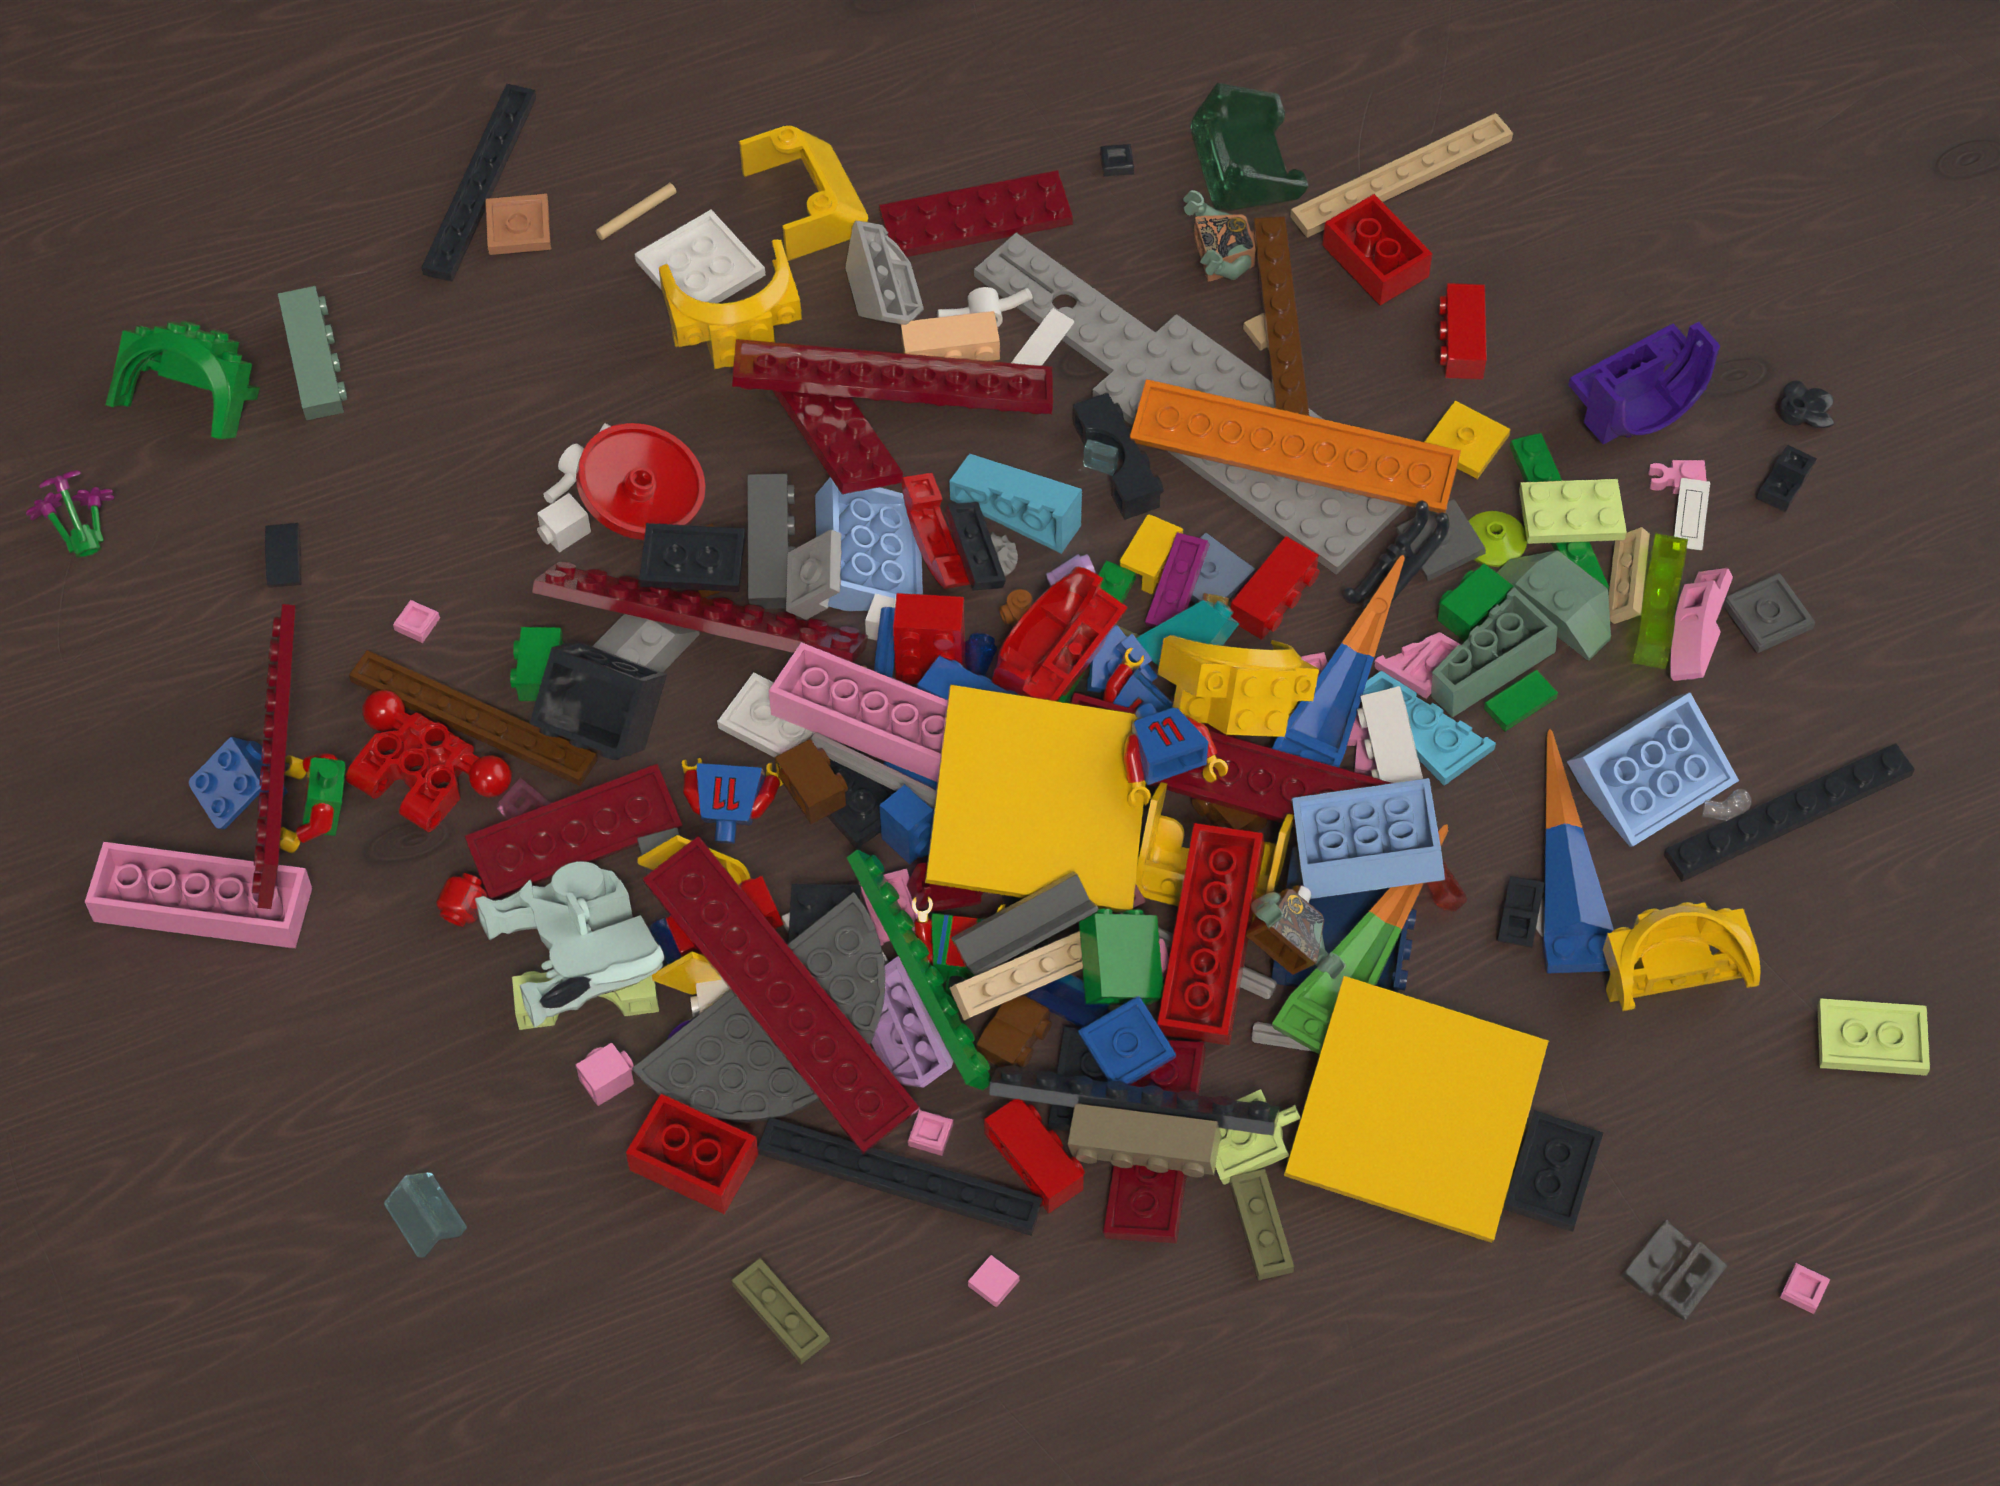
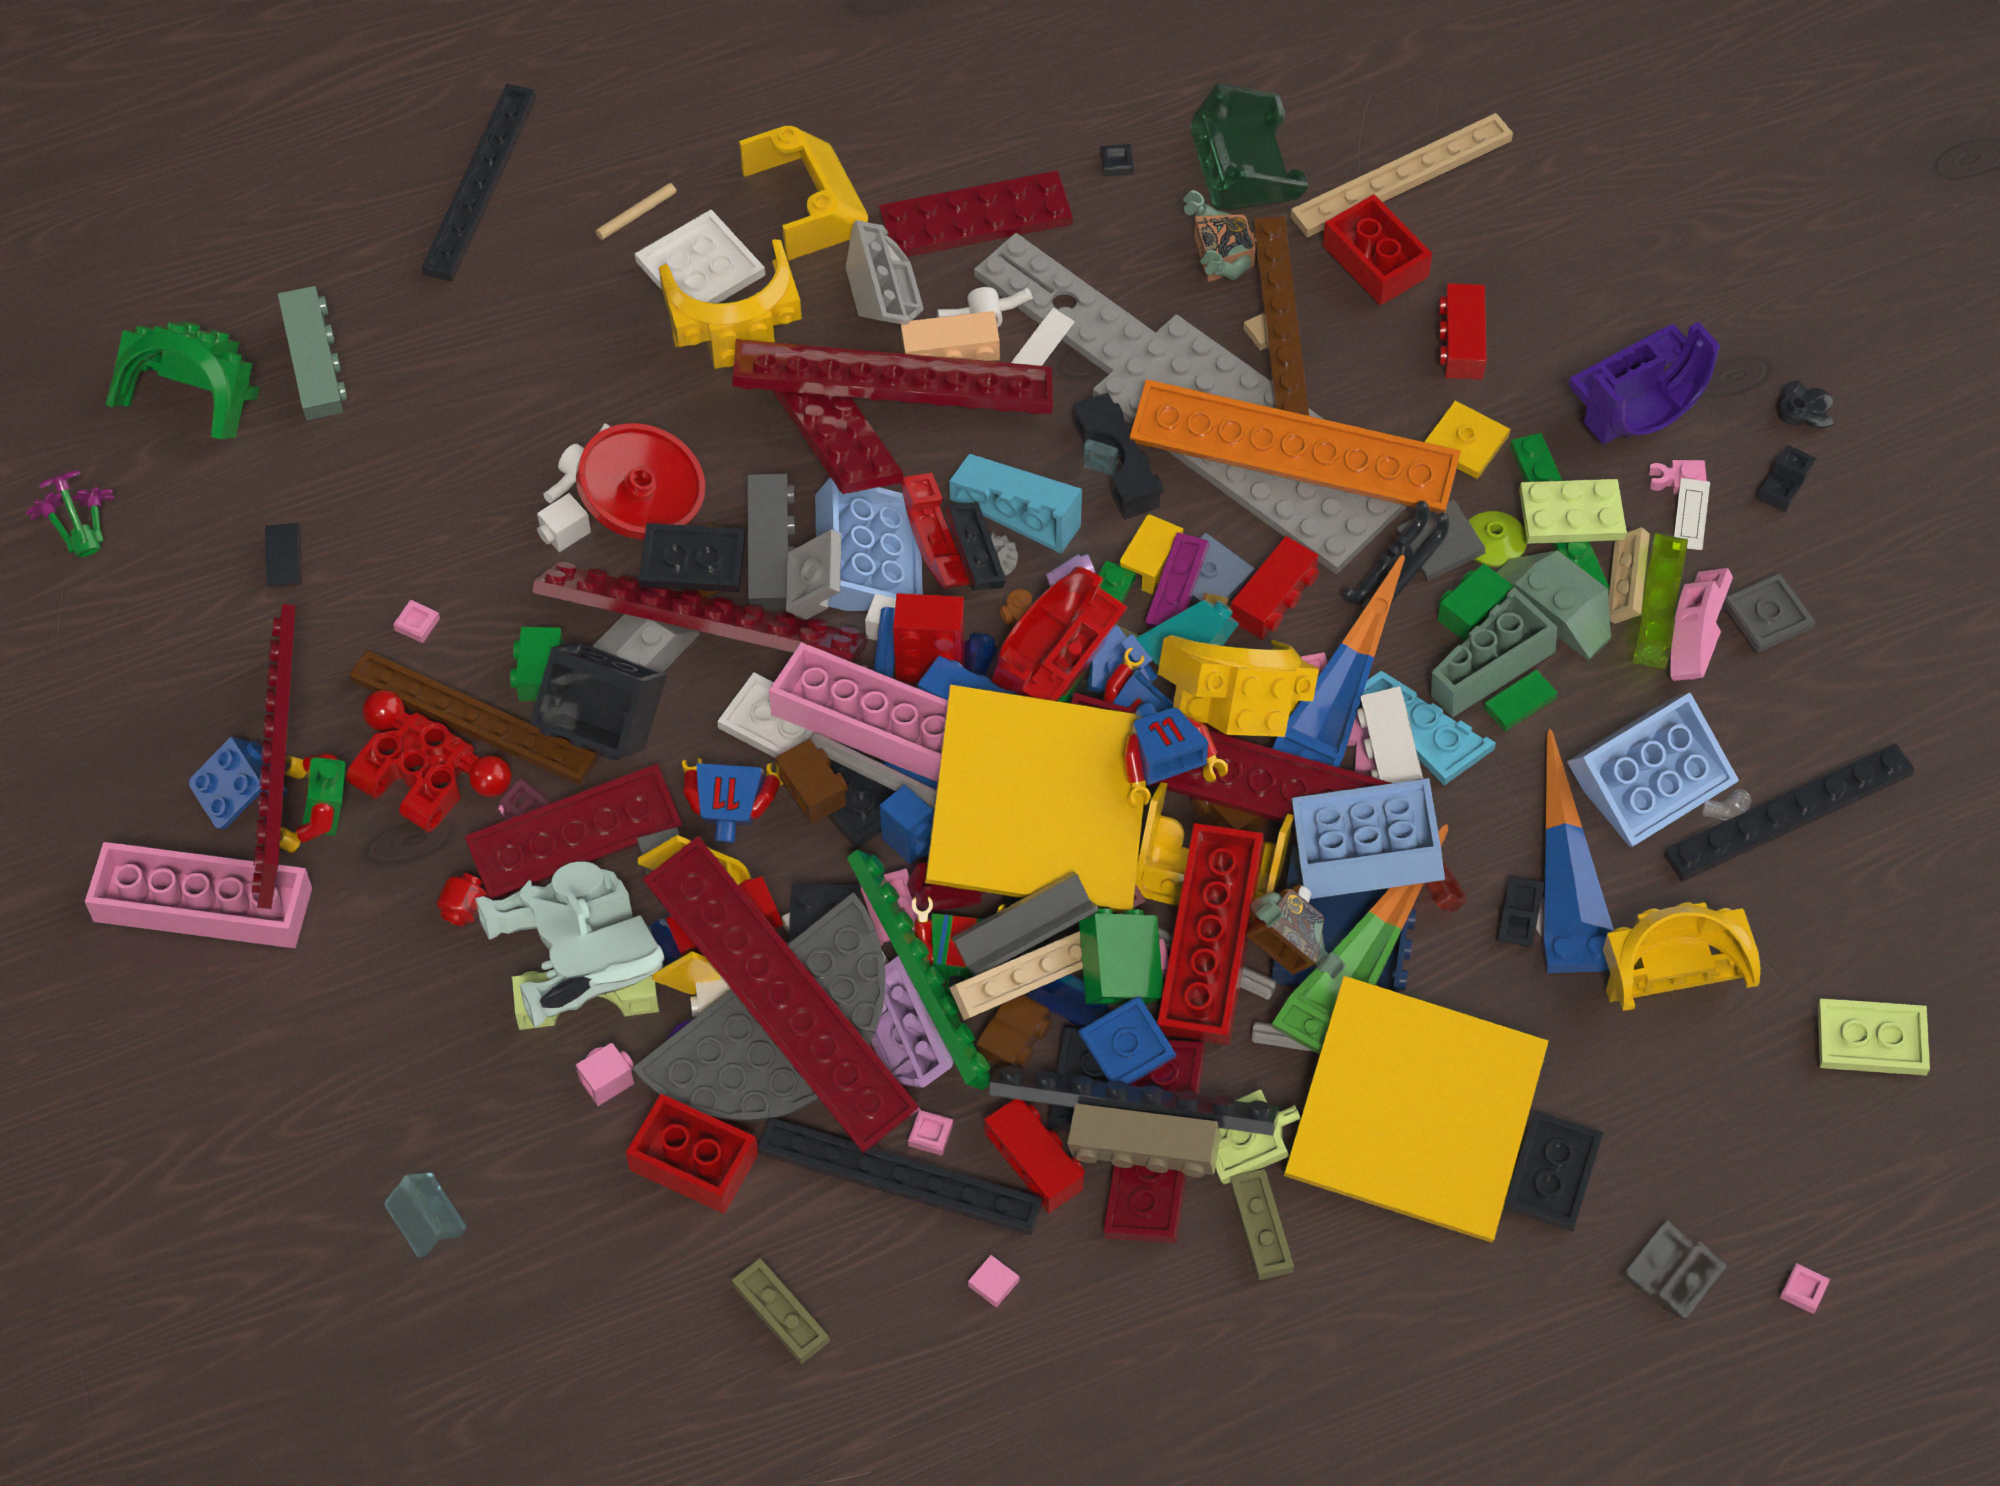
nougat plate [486,194,551,255] -> none
bright pink wing [1375,632,1461,699] -> none

